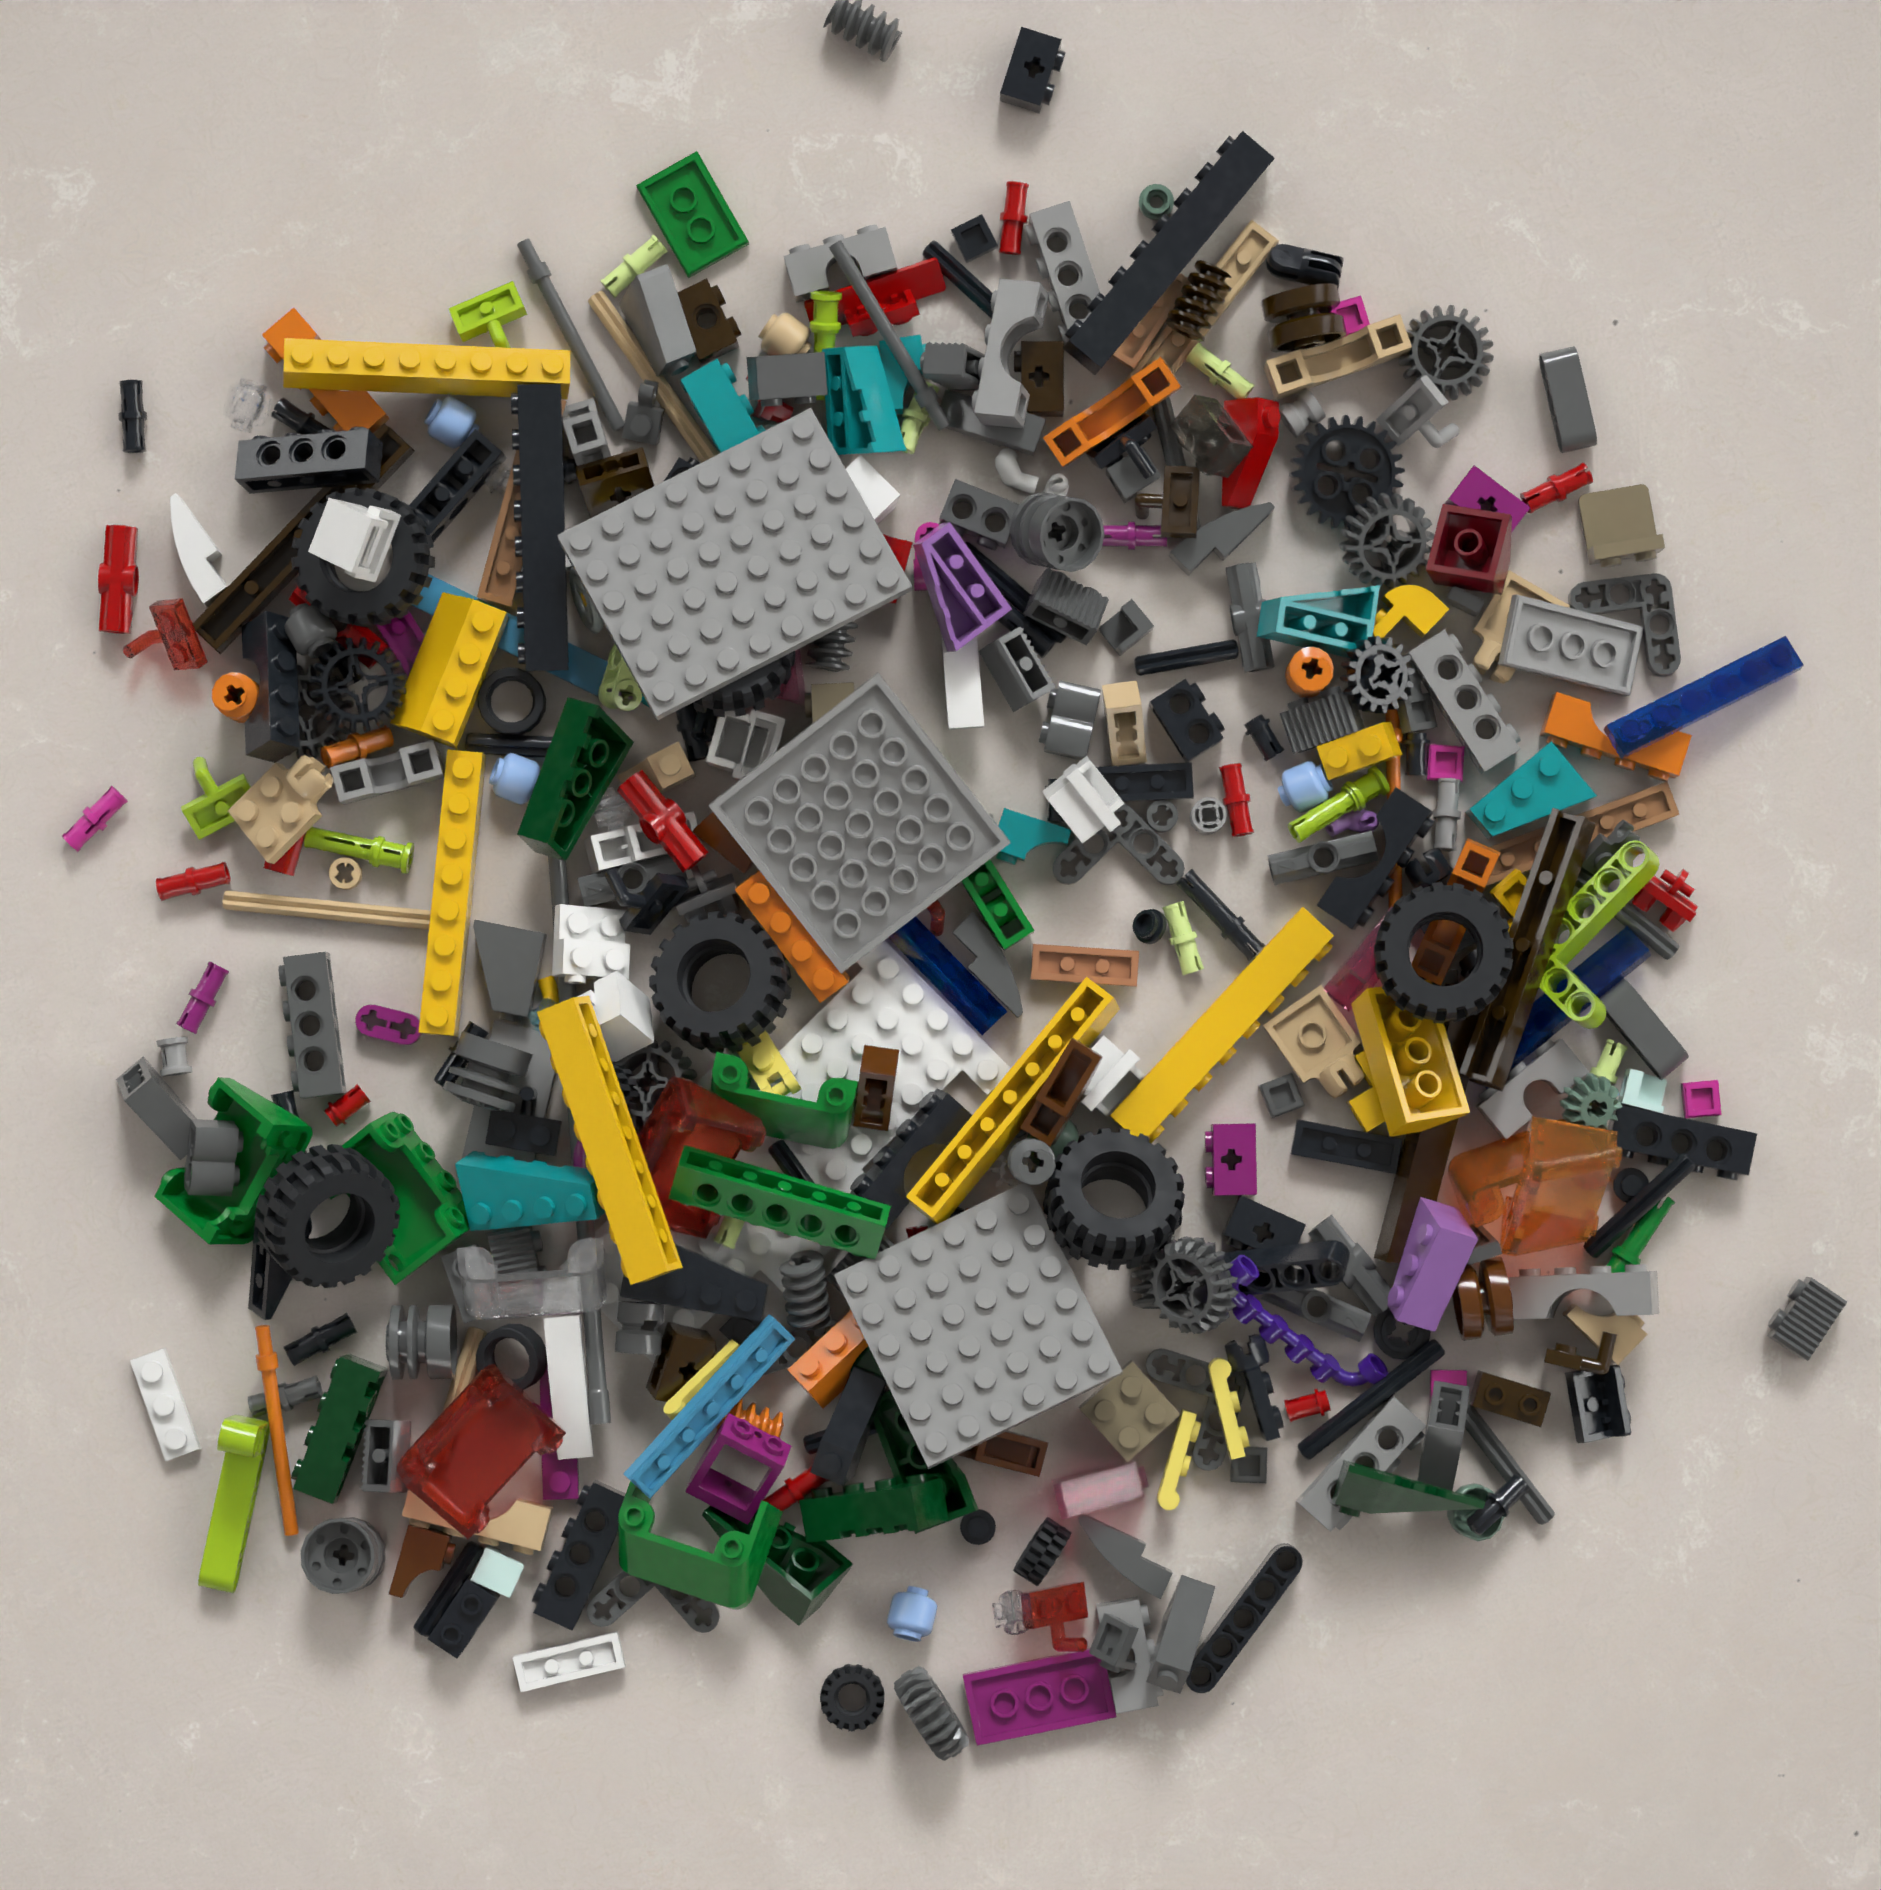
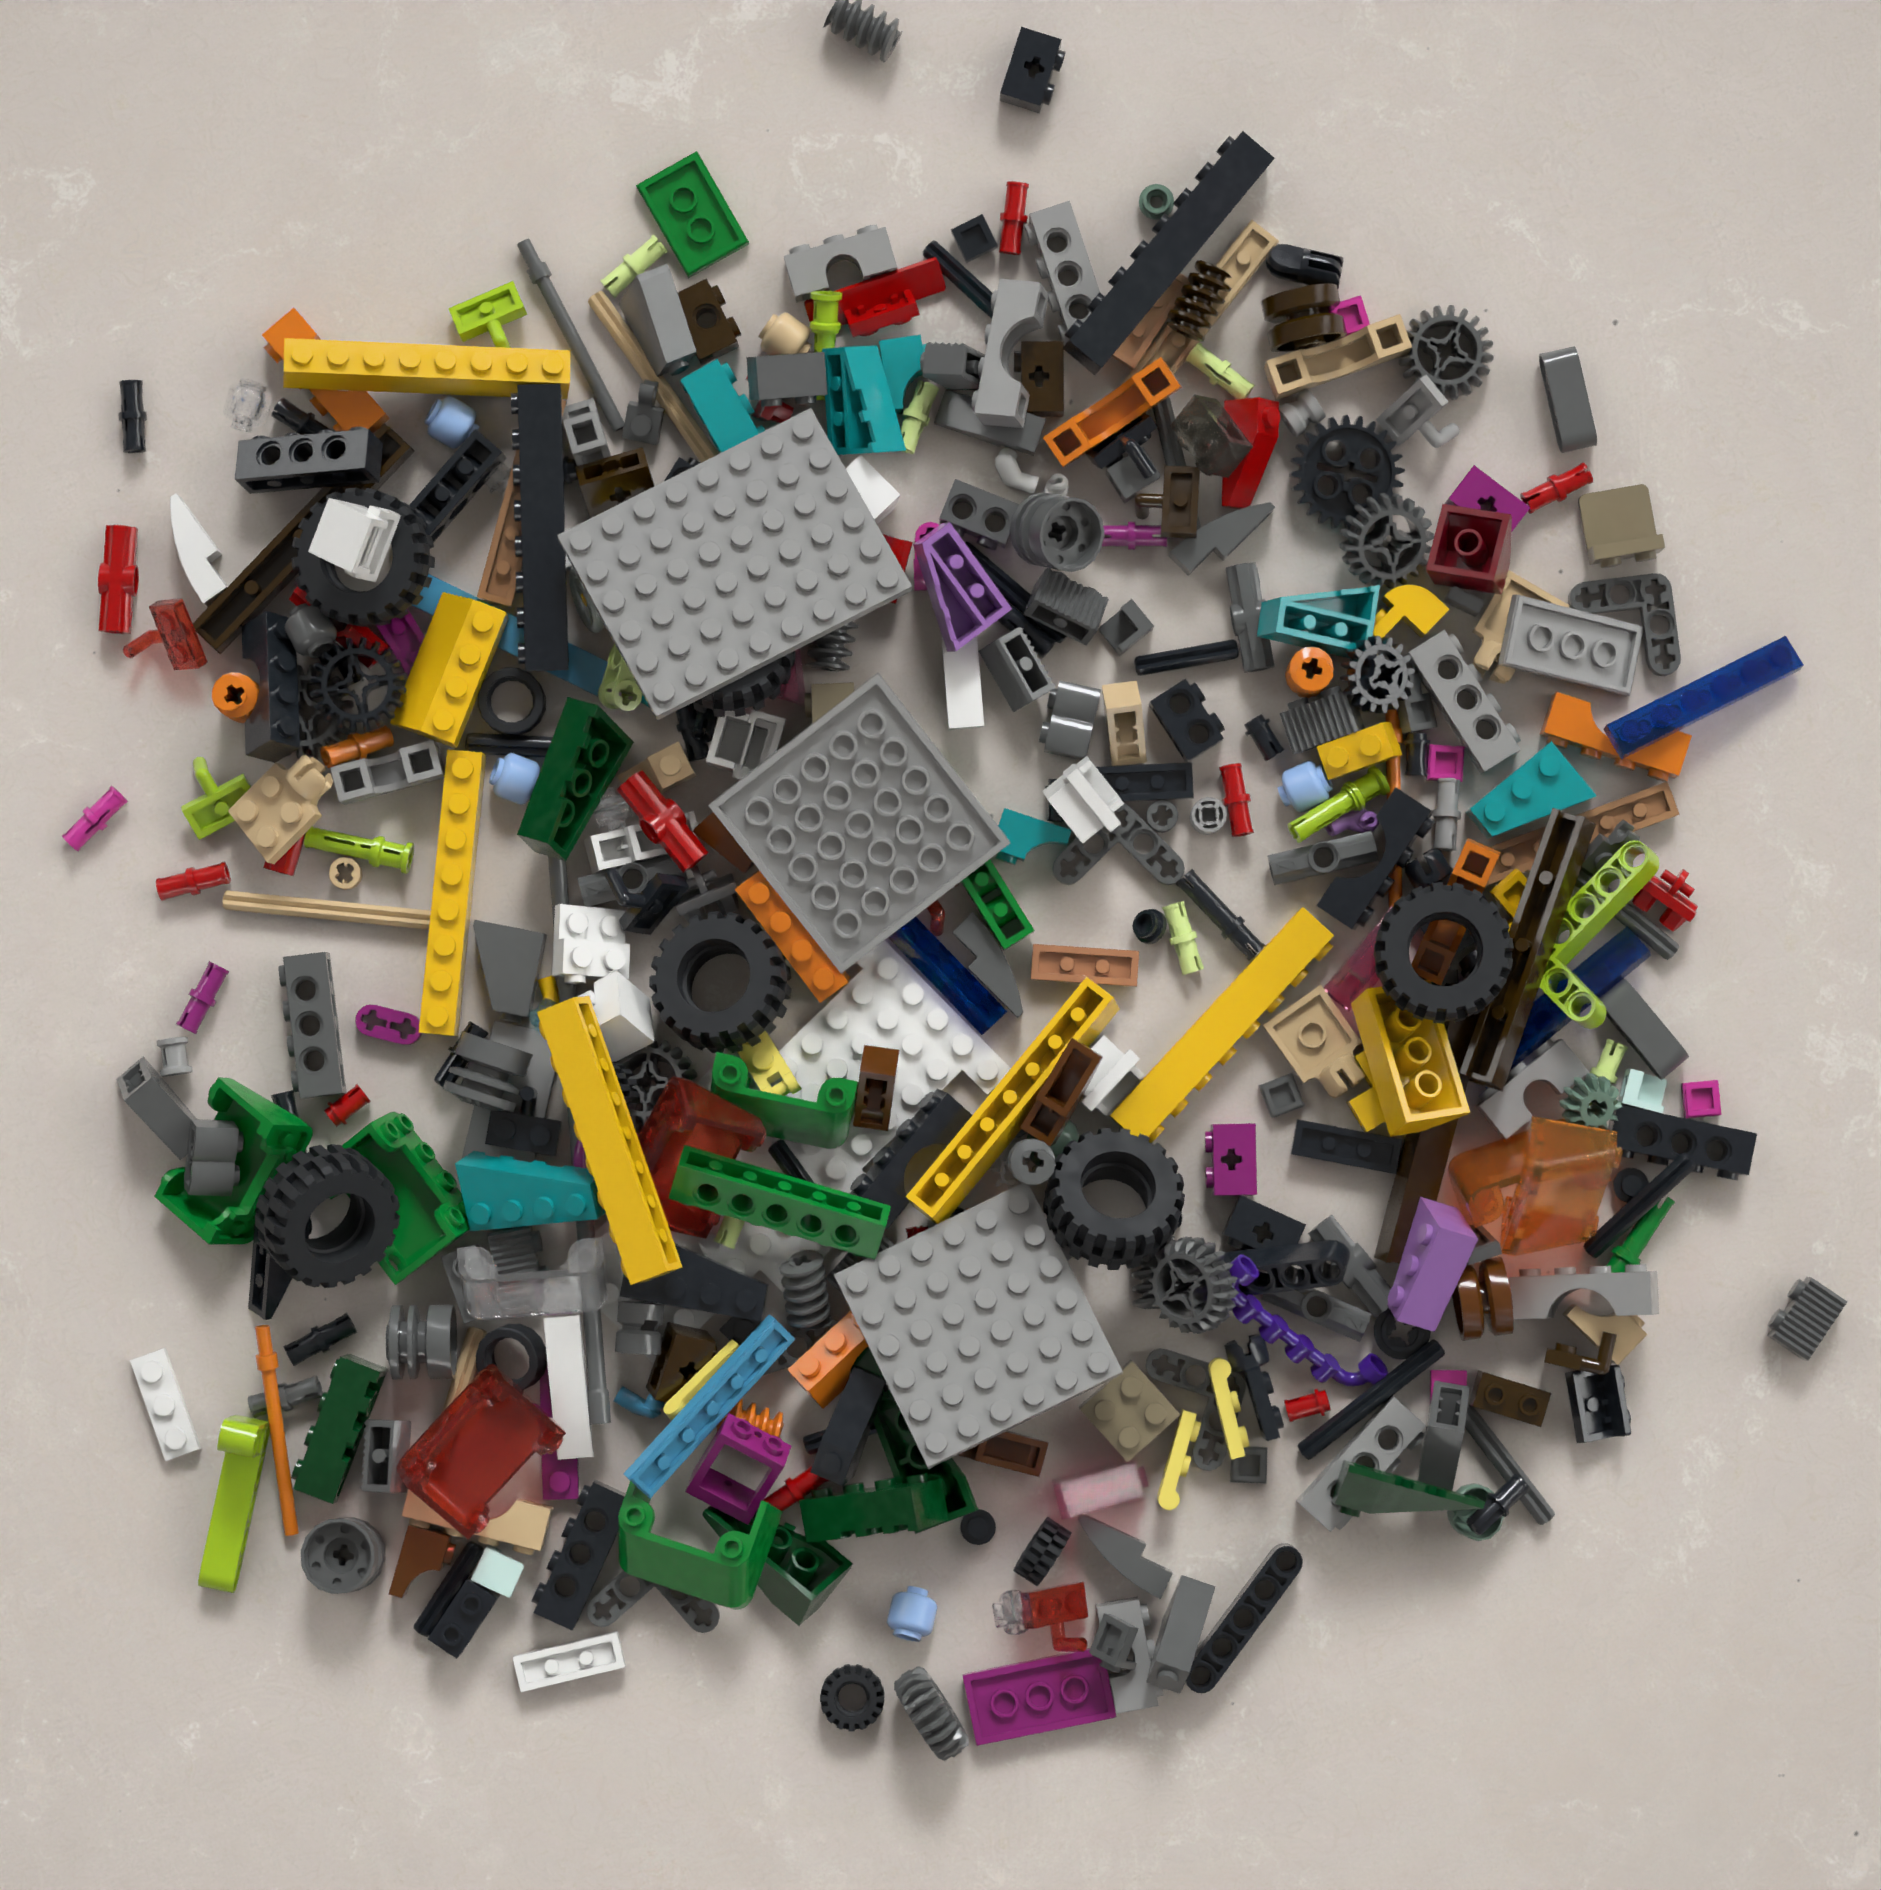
dark grey bar [829,240,951,431] -> none
none -> dark azure arm [613,1386,665,1419]

